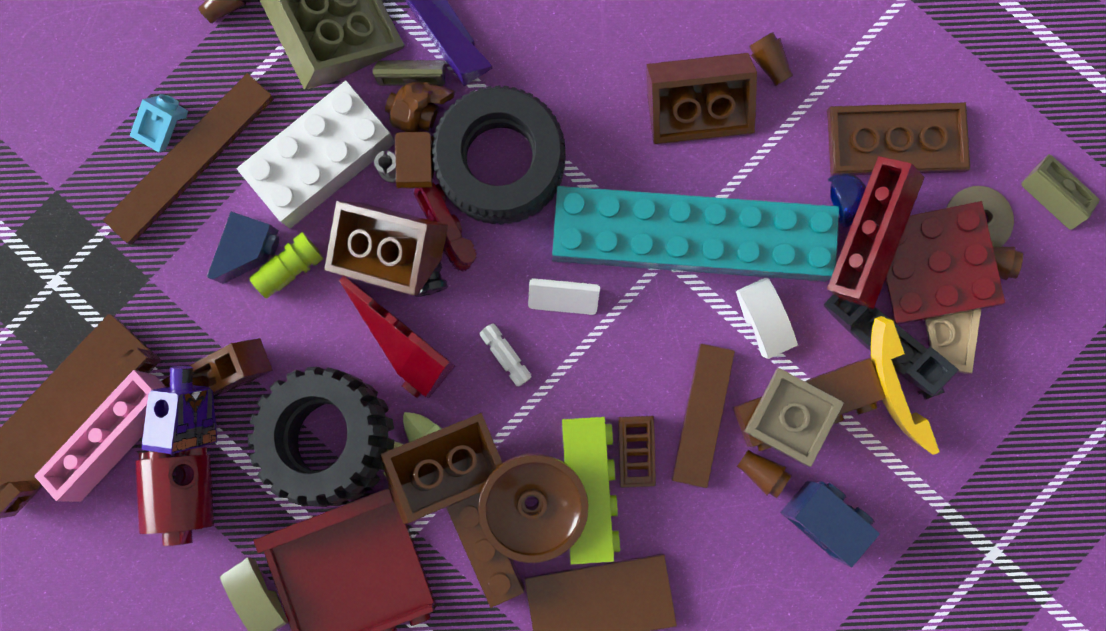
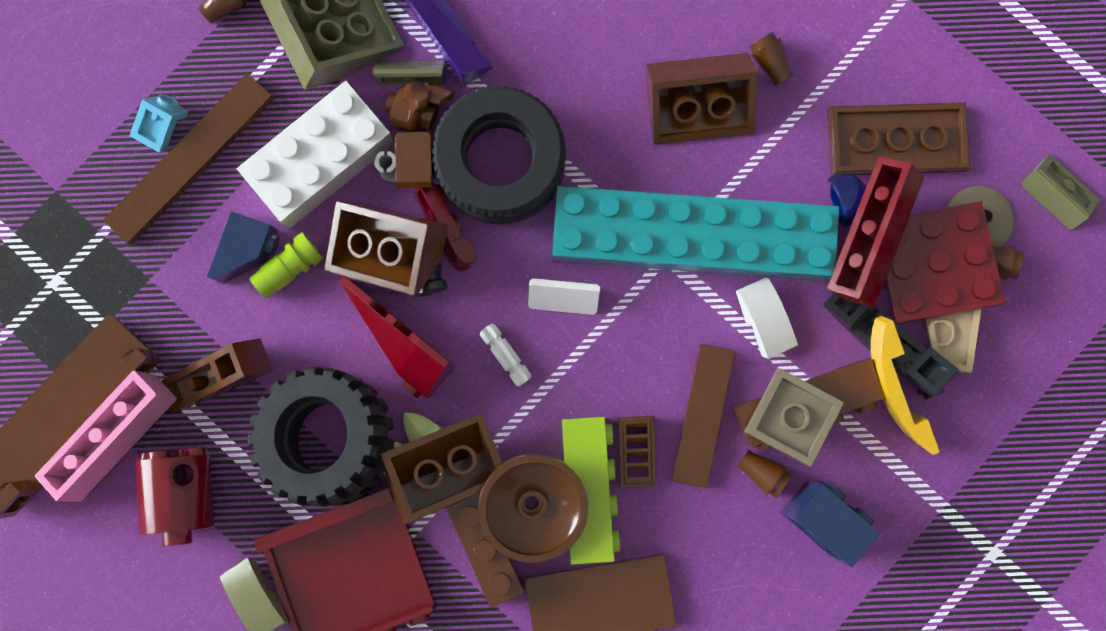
dark purple torso [142,366,217,454] -> none

